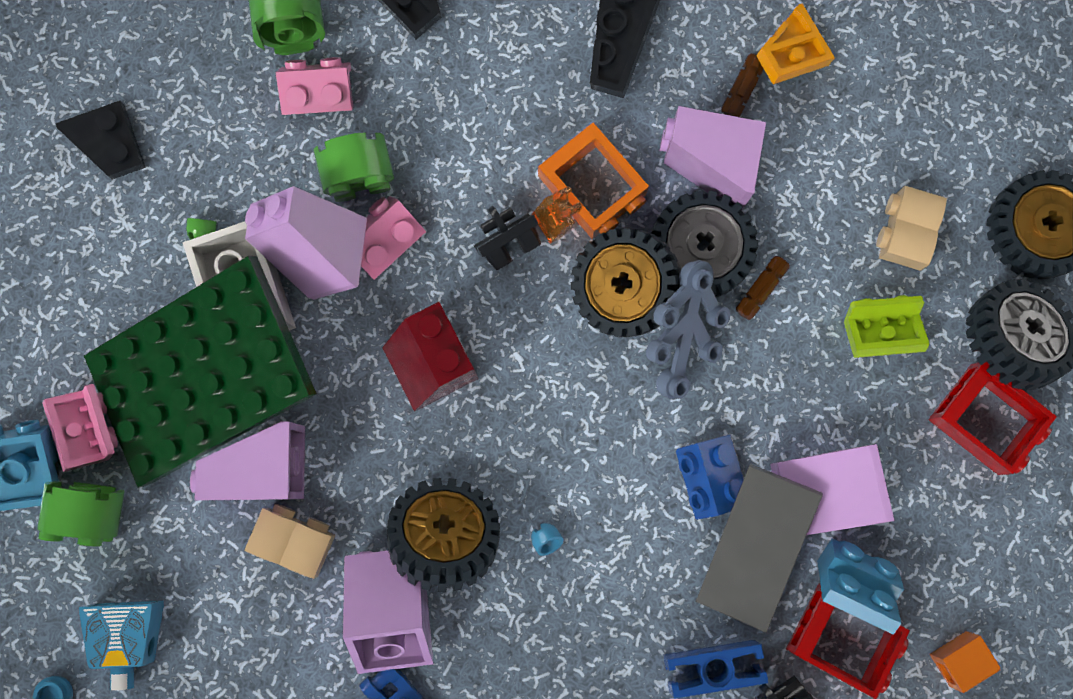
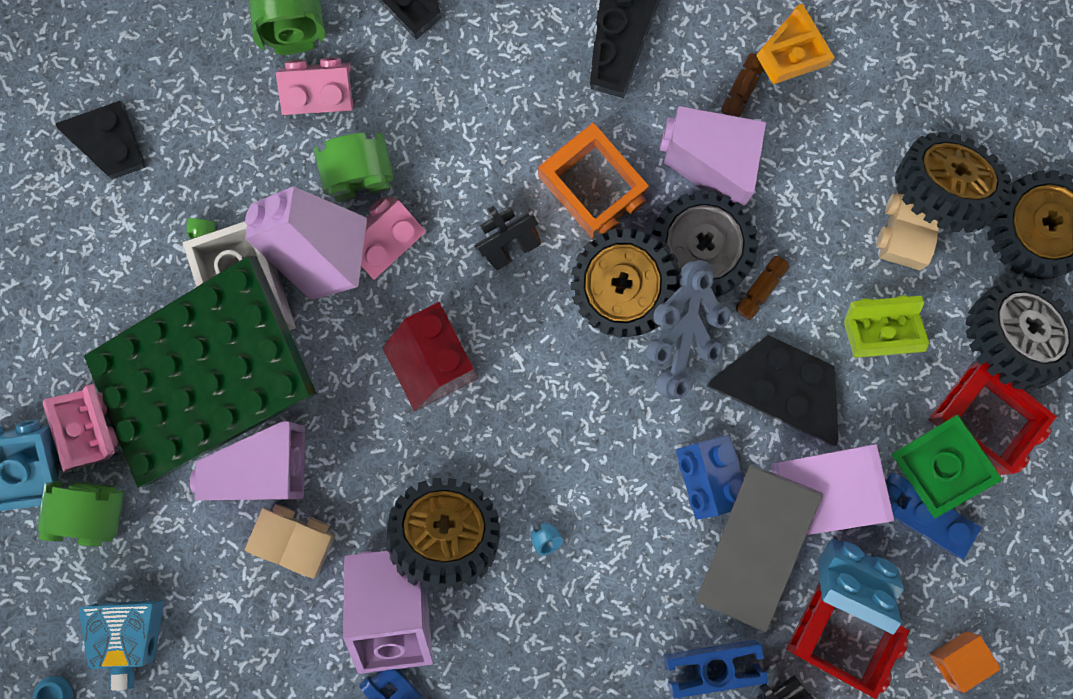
clear orange plate [532,186,582,244] -> none
none -> black wing [706,335,839,446]
none -> blue plate [885,472,982,559]
none -> green plate [891,414,1003,519]
none -> black wheel [895,132,1012,233]

